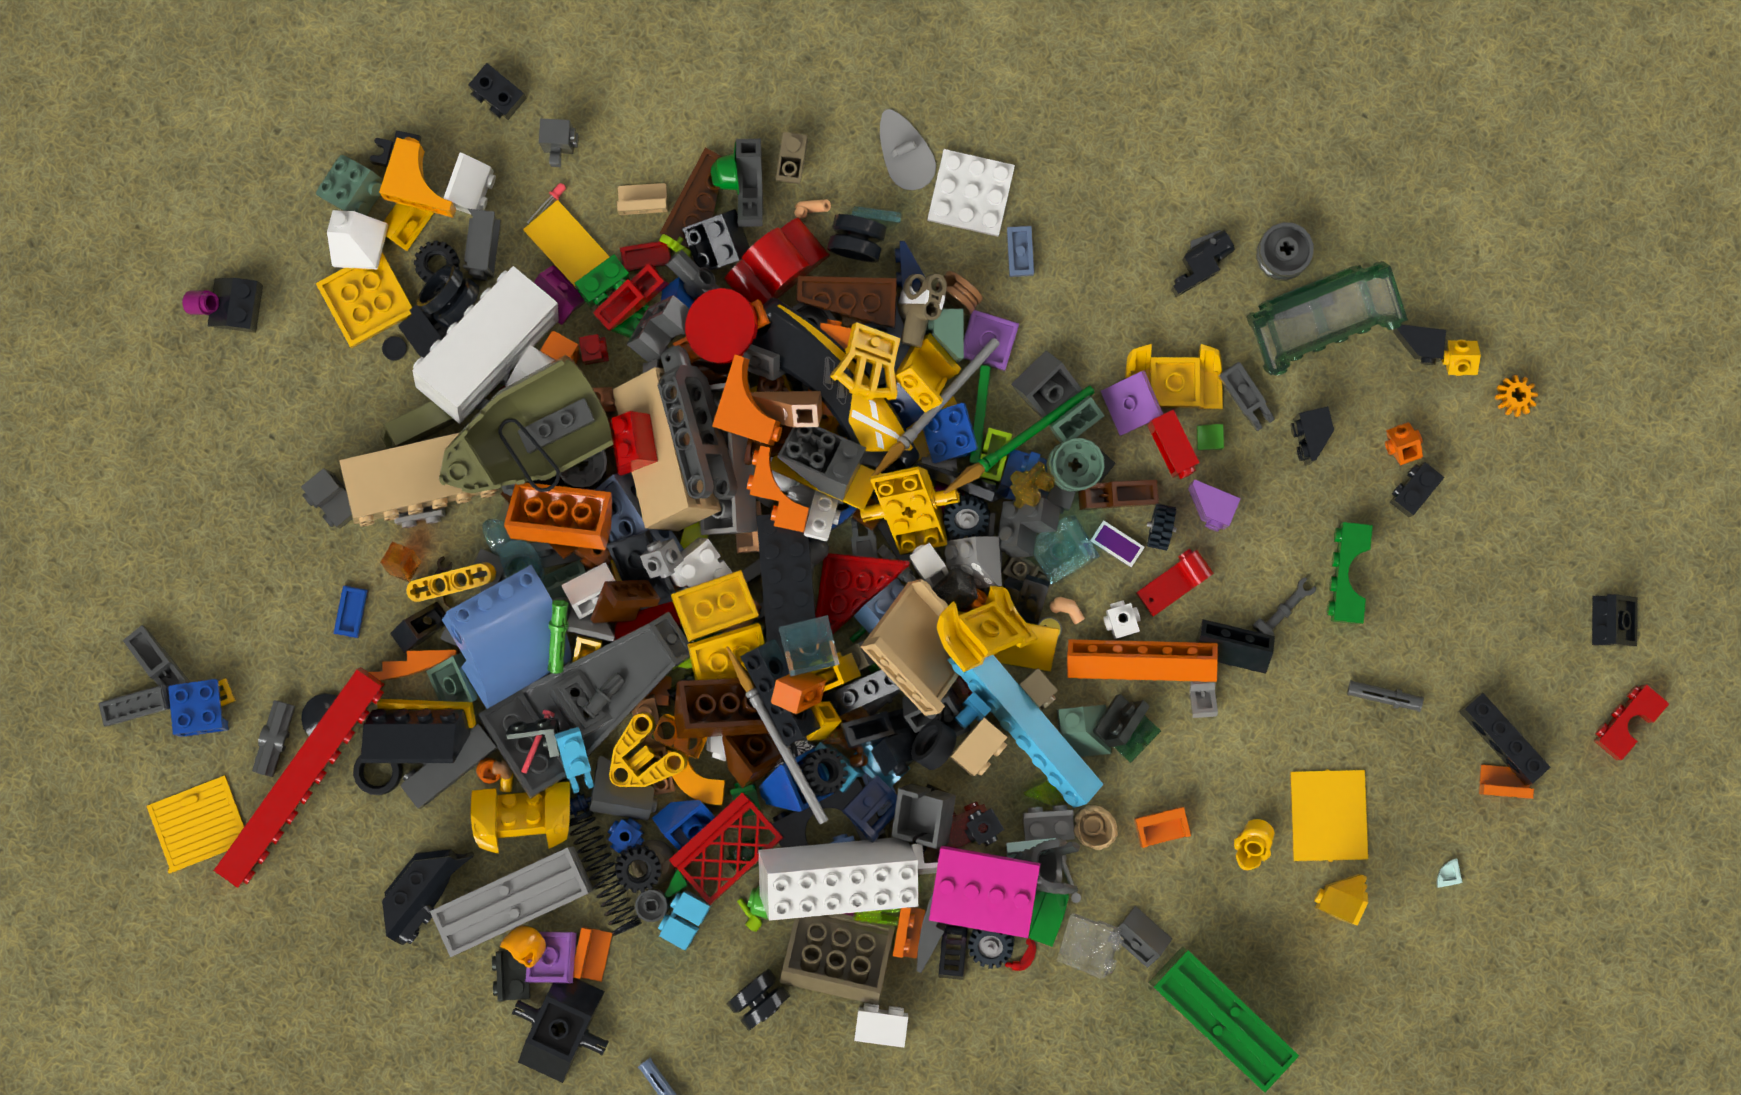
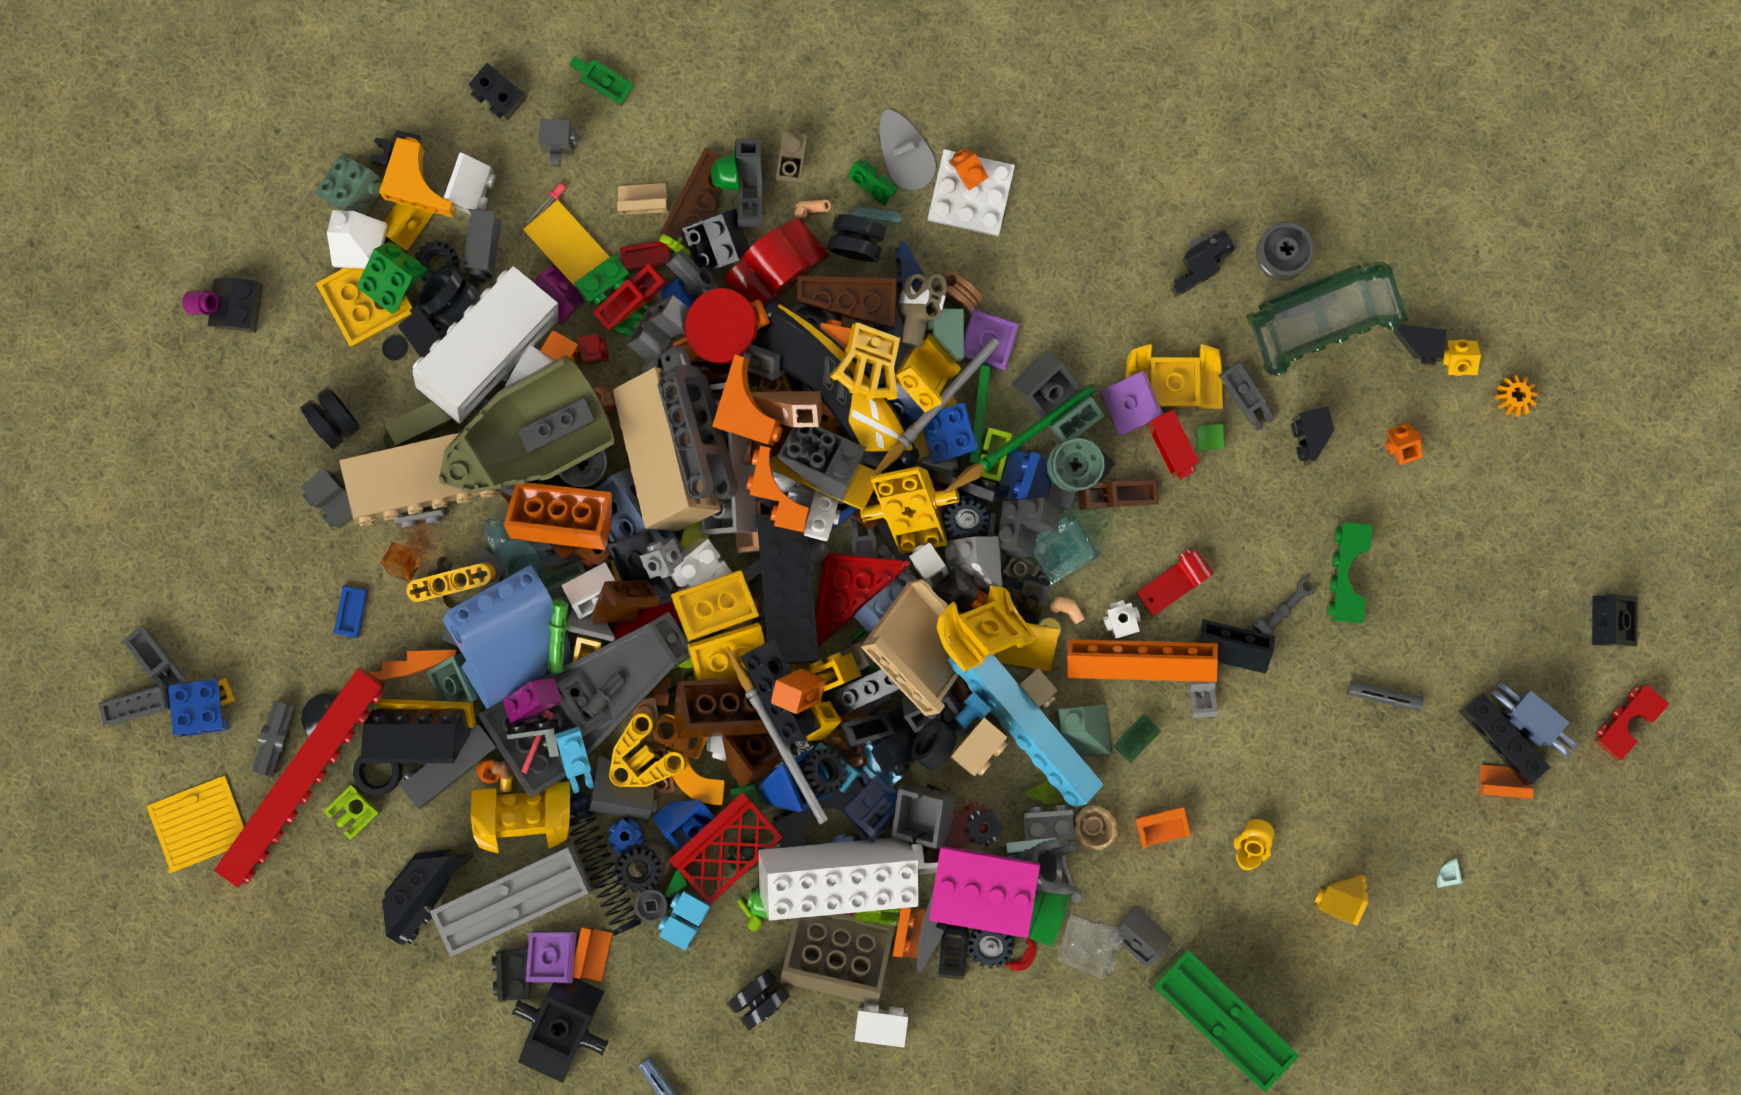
black slope [390,601,446,653] -> none
black piece [498,418,560,492] -> none
light orange helmet [500,925,546,968] -> none
red slope [611,411,658,476] -> none
clear light blue slope [778,615,840,677] -> none
sand blue plate [1007,226,1034,277] -> none
clear yellow hips [1010,461,1055,509] -> none
dark purple tile [1090,520,1144,568] -> none
pearl dark grey bracket [1093,694,1150,747] -> none
black wheel [1147,504,1177,551] -> none
medium lavender slope [1188,479,1241,532] -> none
yellow piece [1290,769,1368,862] -> none
black brick [1390,462,1445,518] -> none
none -> black wheel [300,386,361,450]
none -> lime brick [323,785,380,840]
none -> green bracket [358,242,428,314]
none -> magenta brick [503,678,562,723]
none -> green plate [569,56,634,107]
none -> green hinge [847,159,898,206]
none -> orange bracket [948,148,989,190]
none -> sand blue brick [1490,683,1577,758]

